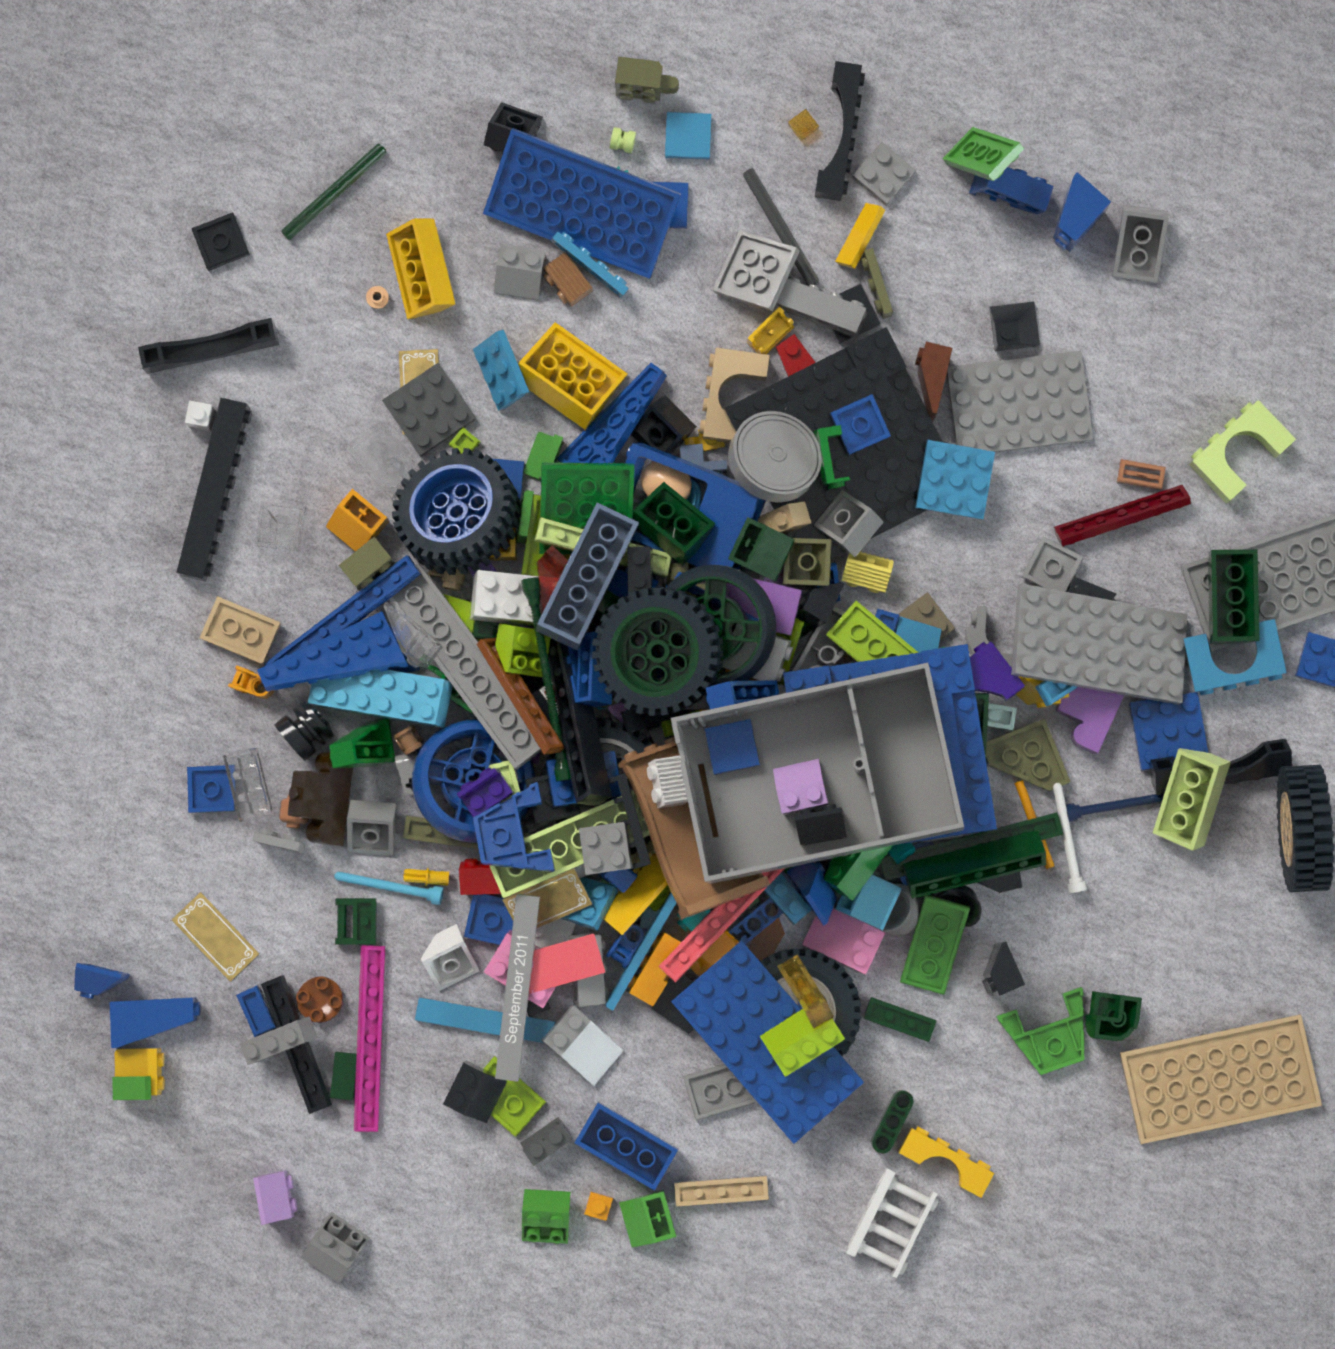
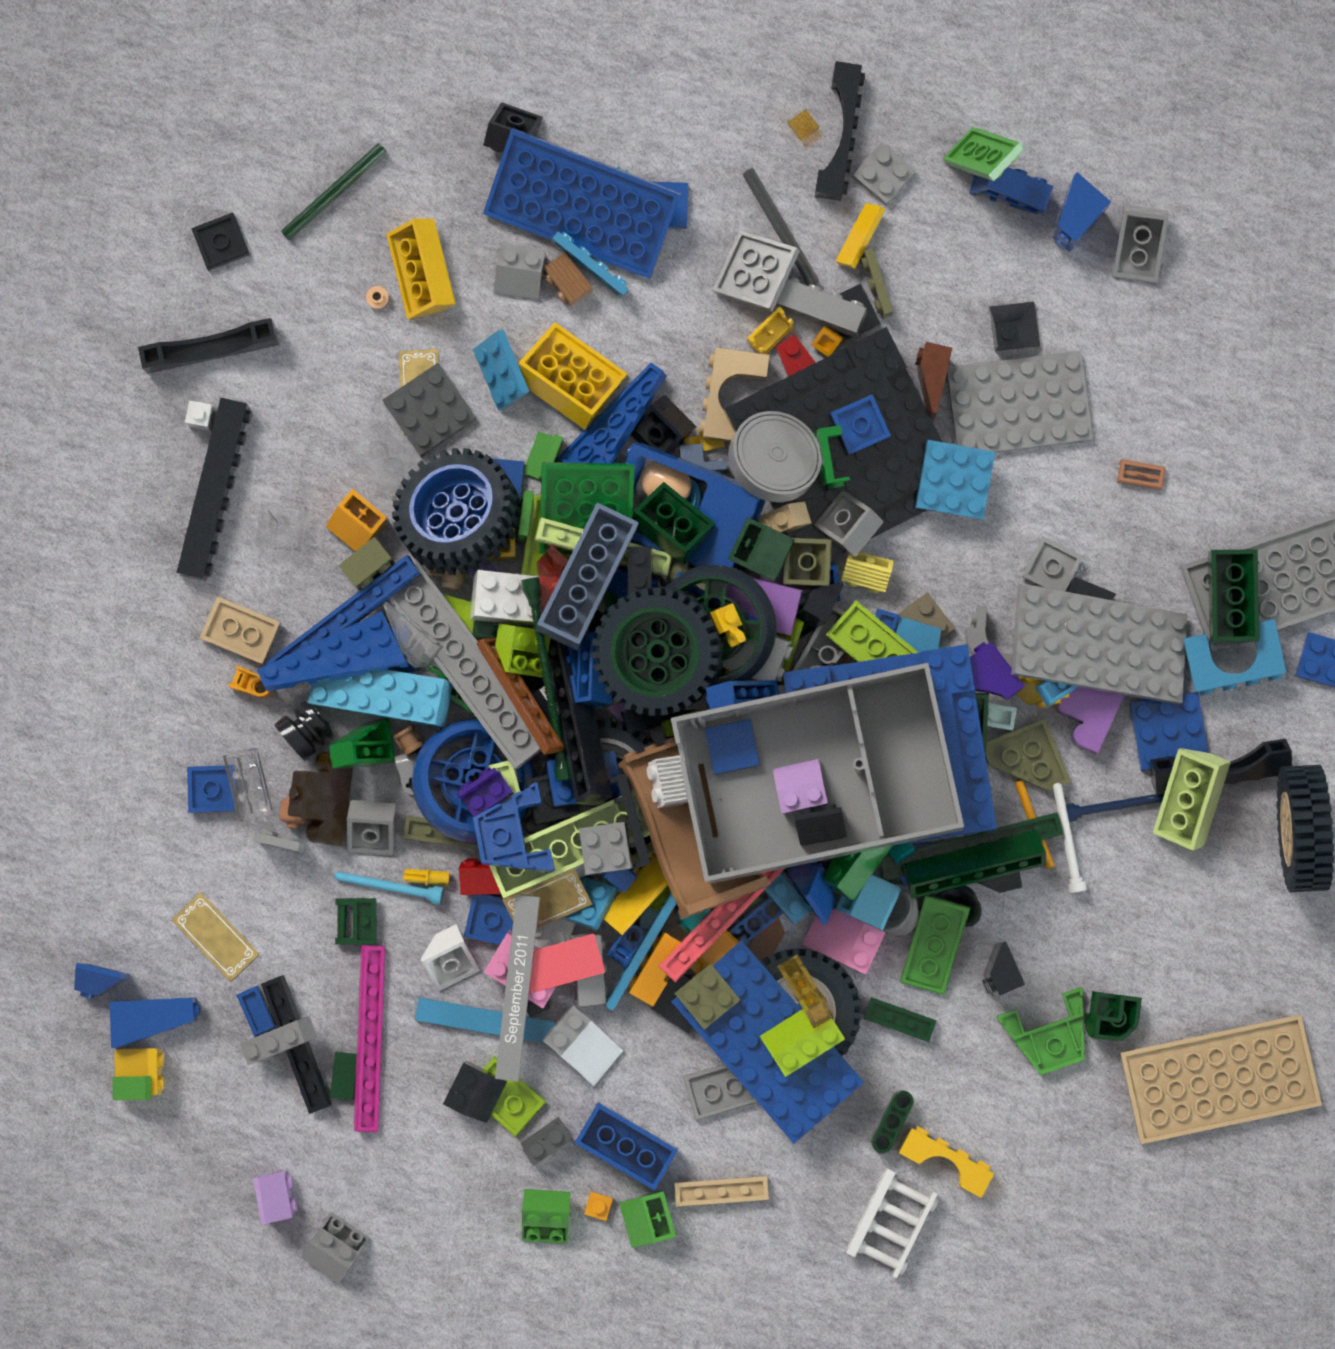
dark orange dish [296,976,343,1023] -> none
lime tile [449,427,481,454] -> none
yellowish green wheel [609,127,636,154] -> none
olive hinge [615,56,679,103] -> none
dark azure tile [665,112,712,160] -> none
dark red plate [1054,485,1191,547] -> none
yellowish green arch [1189,400,1296,504] -> none
none -> olive plate [675,964,740,1030]
none -> yellow plate [710,603,746,647]
none -> light orange plate [811,325,843,357]

